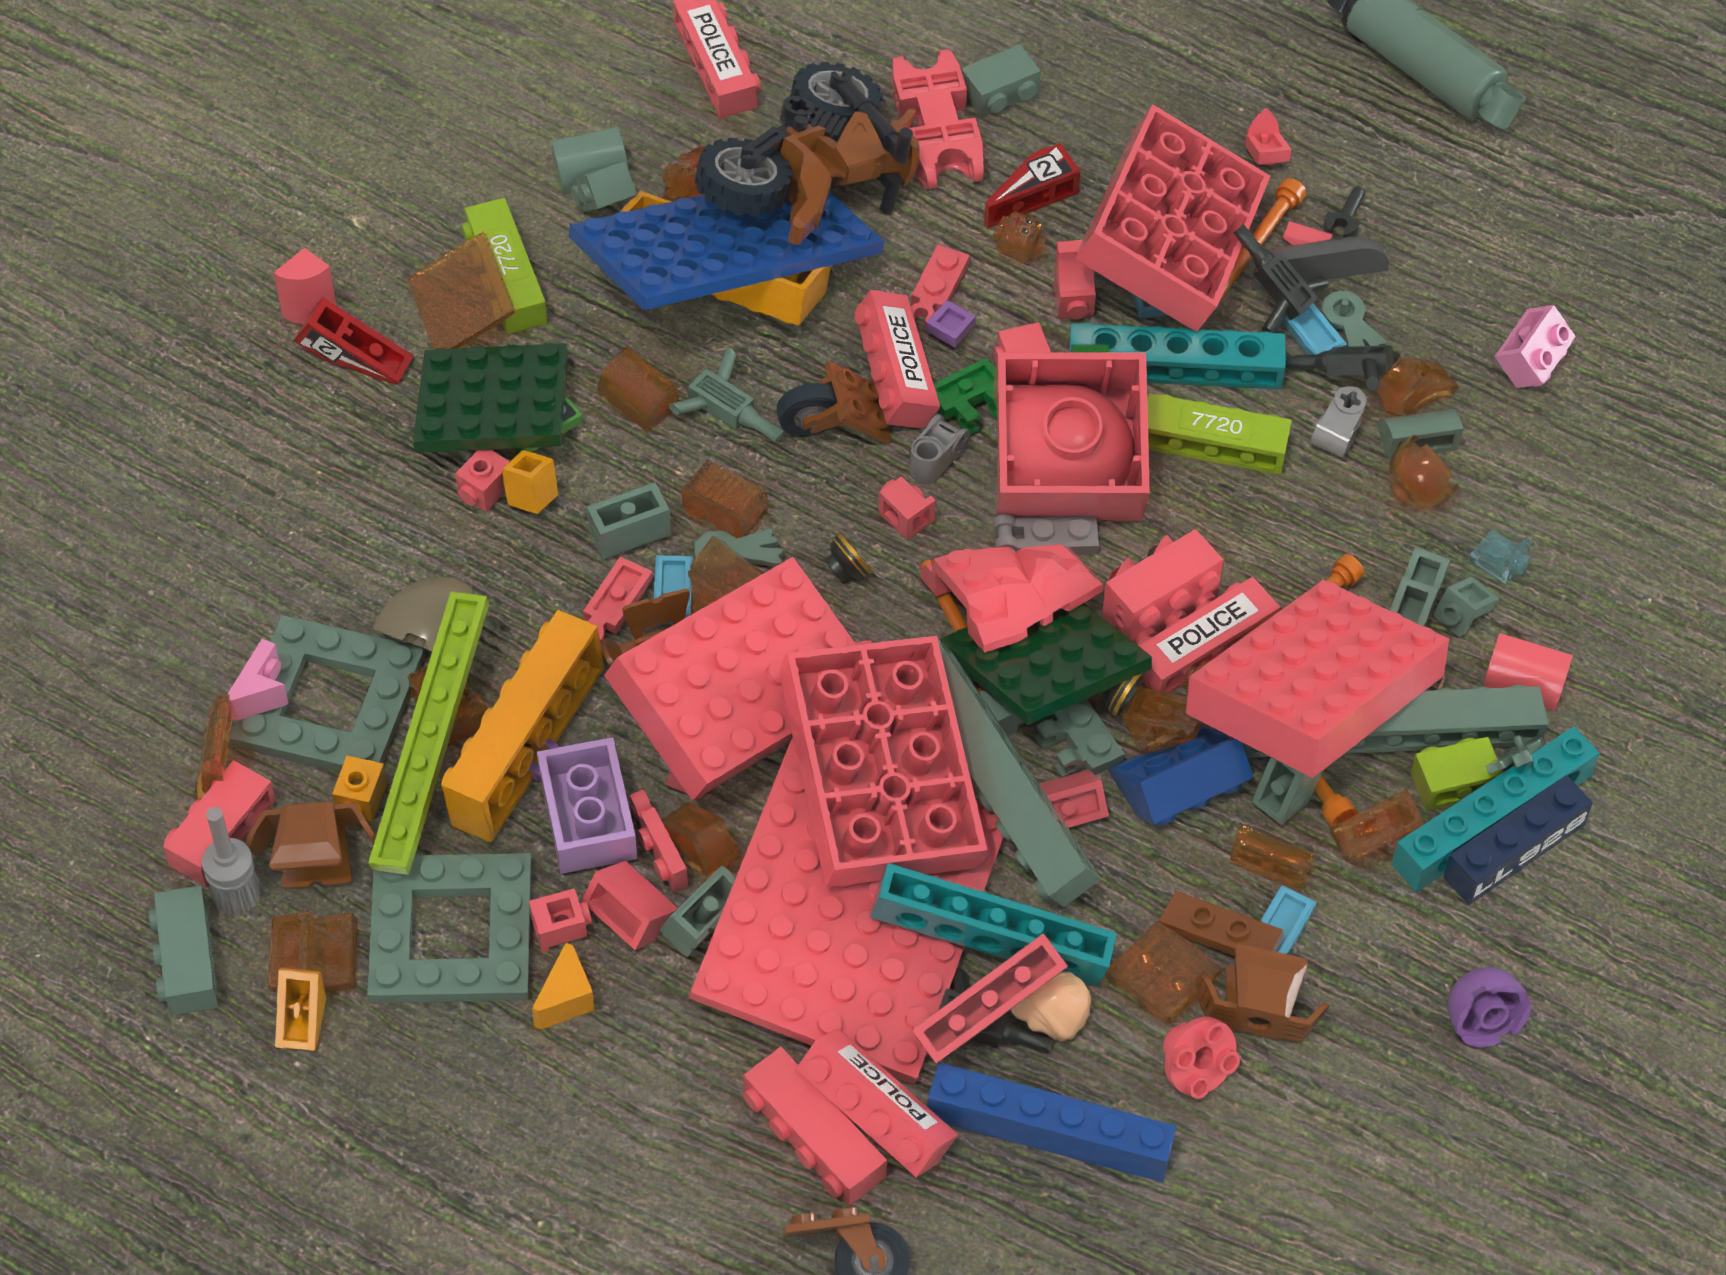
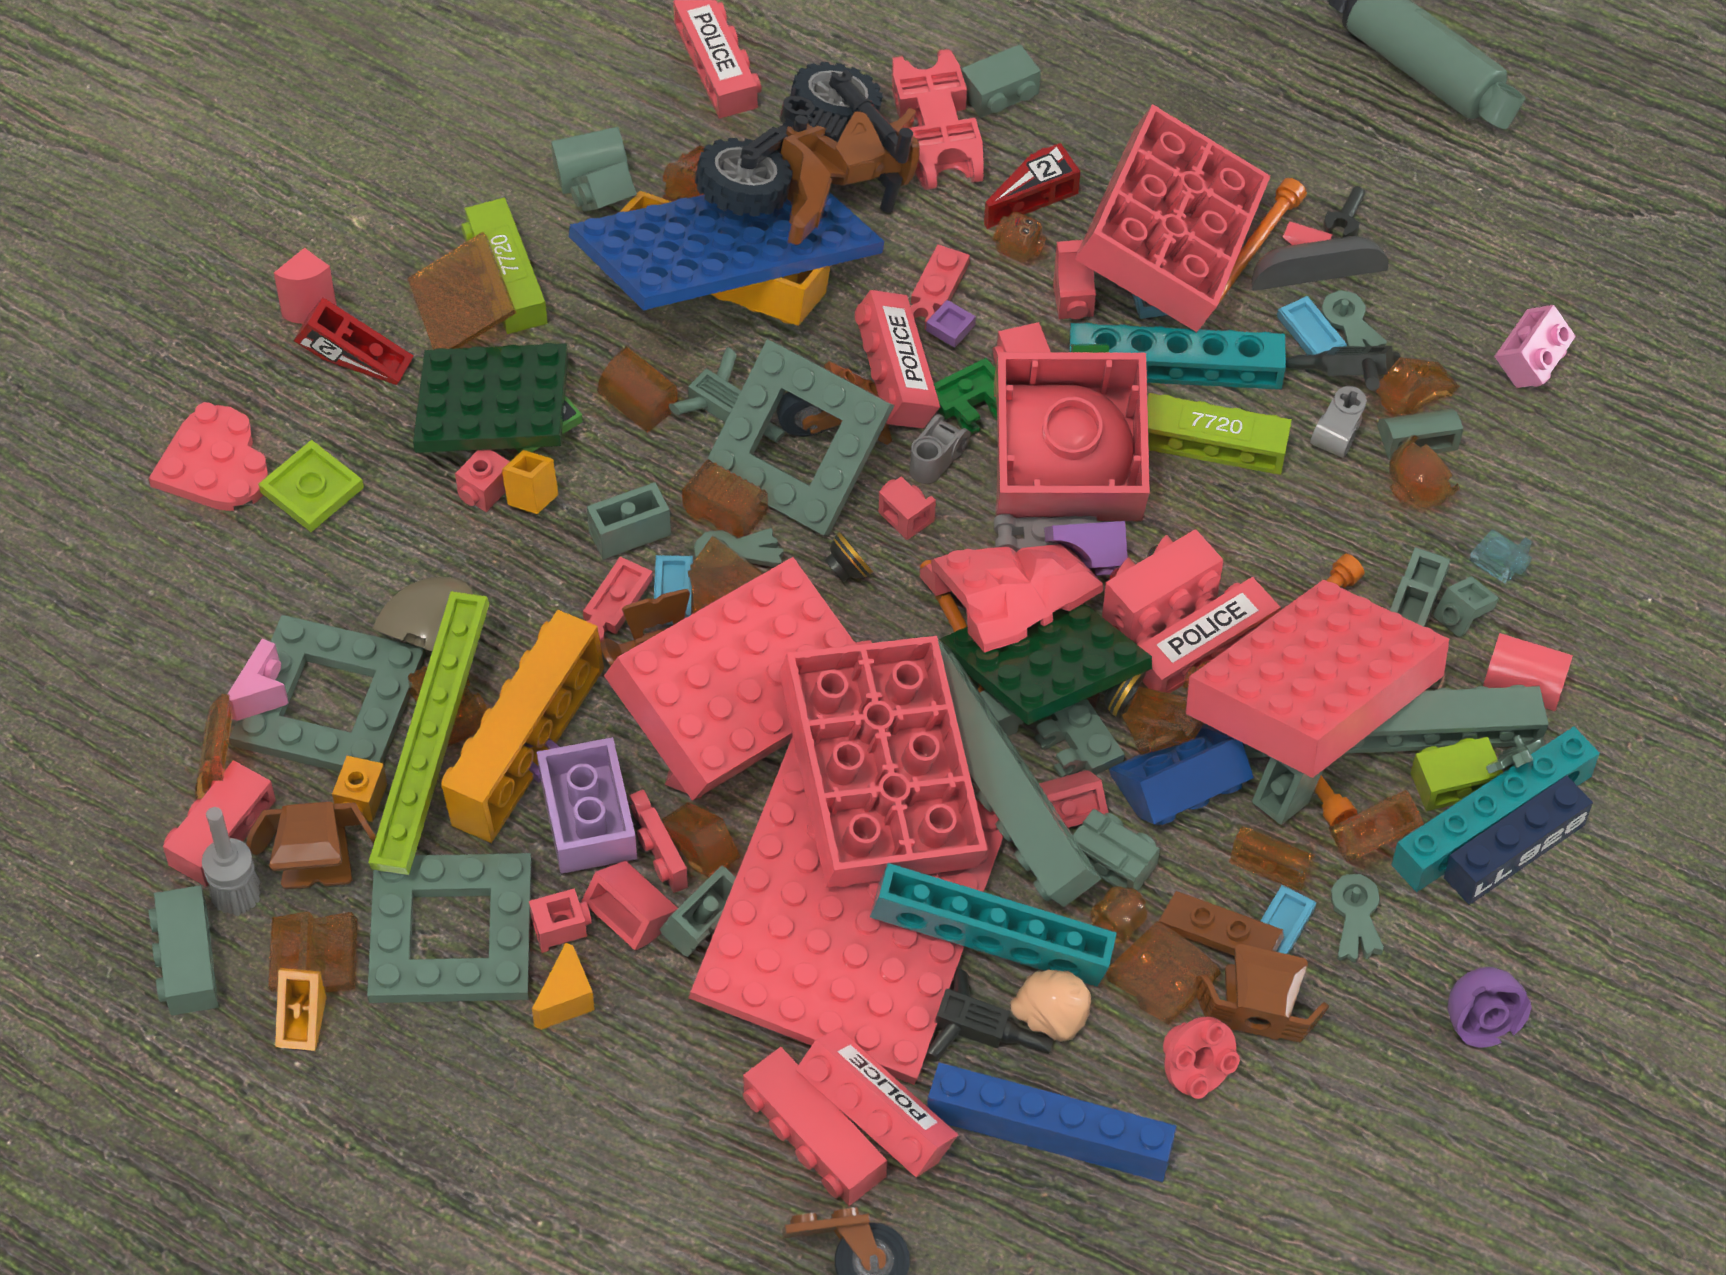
coral brick [912,933,1068,1064] -> none
pearl dark grey piece [1233,224,1329,333] -> none
coral plate [1245,108,1291,166] -> none
none -> coral plate [149,402,268,511]
none -> lime plate [258,440,364,532]
none -> sand green plate [702,339,895,536]
none -> medium lavender arch [1044,521,1128,576]
none -> sand green brick [1073,809,1160,897]
none -> clear orange piece [1090,886,1148,944]
none -> sand green piece [1331,874,1384,963]

